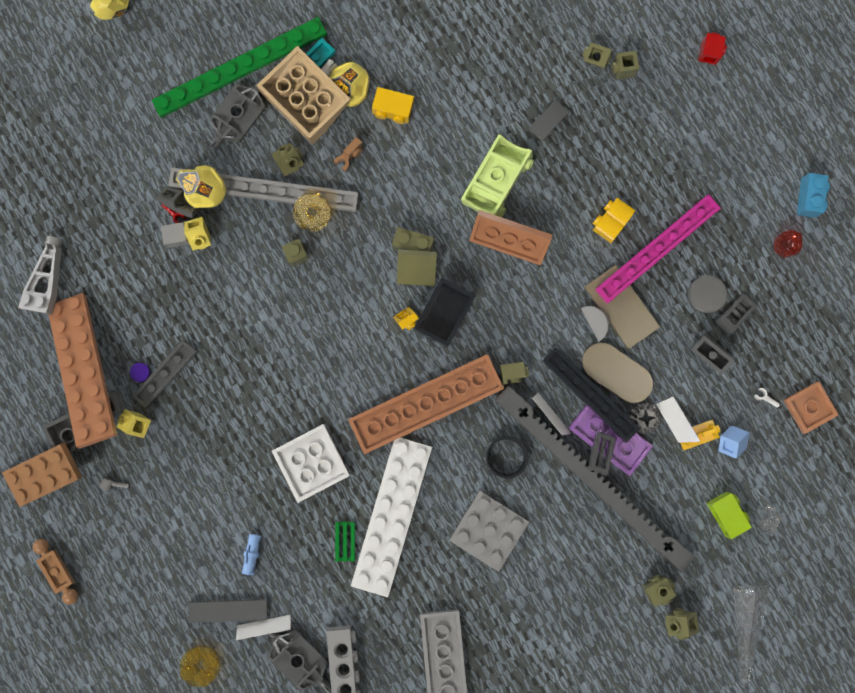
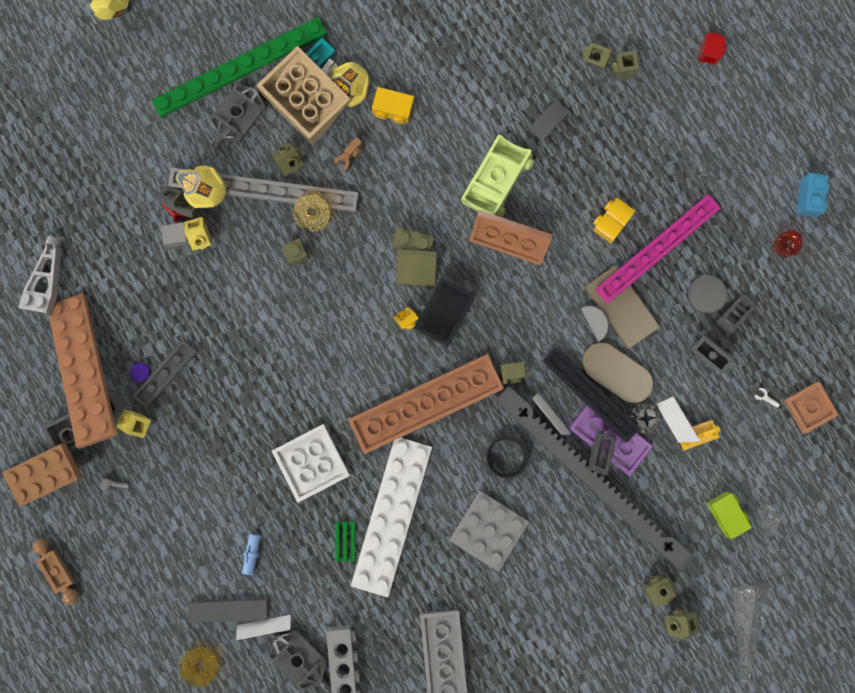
light blue panel [718,426,750,459] -> none

